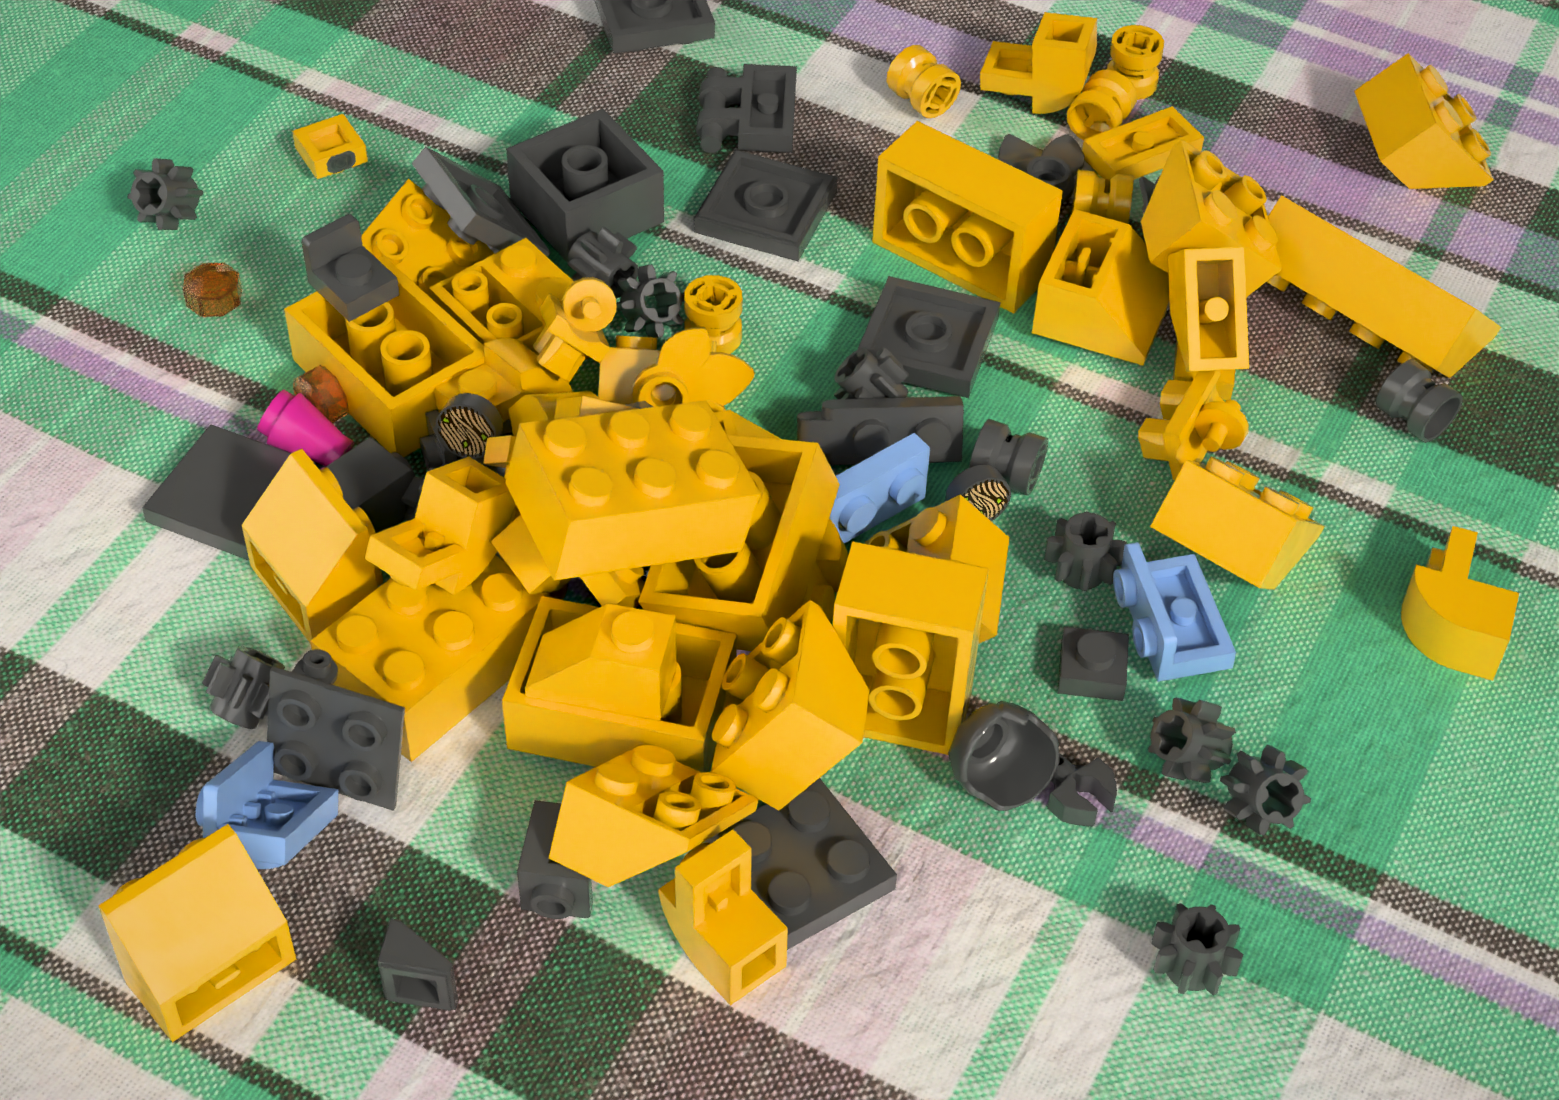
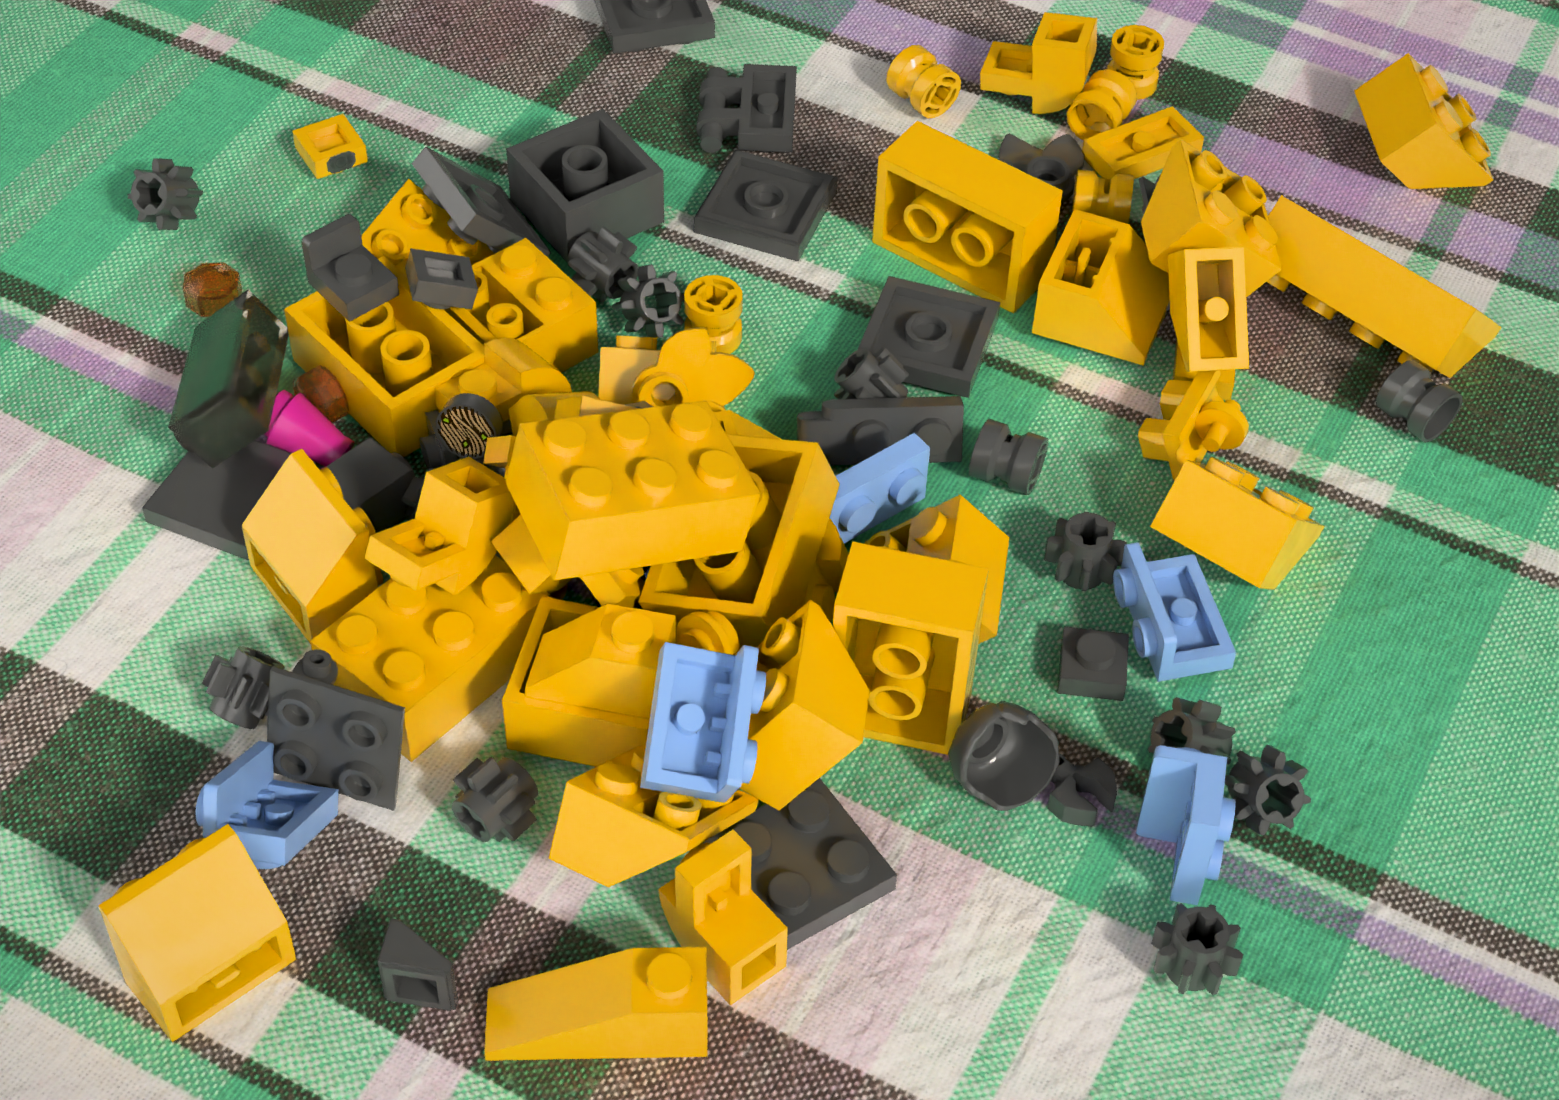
dark grey bracket [517,800,593,919] -> none
yellow hips [533,277,616,382] -> none
tile [945,465,1011,521] -> none
yellow brick [1401,526,1519,681] -> none
none -> clear smoke brick [168,289,289,469]
none -> dark grey plate [405,248,478,309]
none -> dark grey gear [452,757,538,842]
none -> yellow slope [484,947,708,1061]
none -> light blue bracket [640,642,766,803]
none -> yellow plate [676,611,740,655]
none -> light blue bracket [1136,745,1236,905]

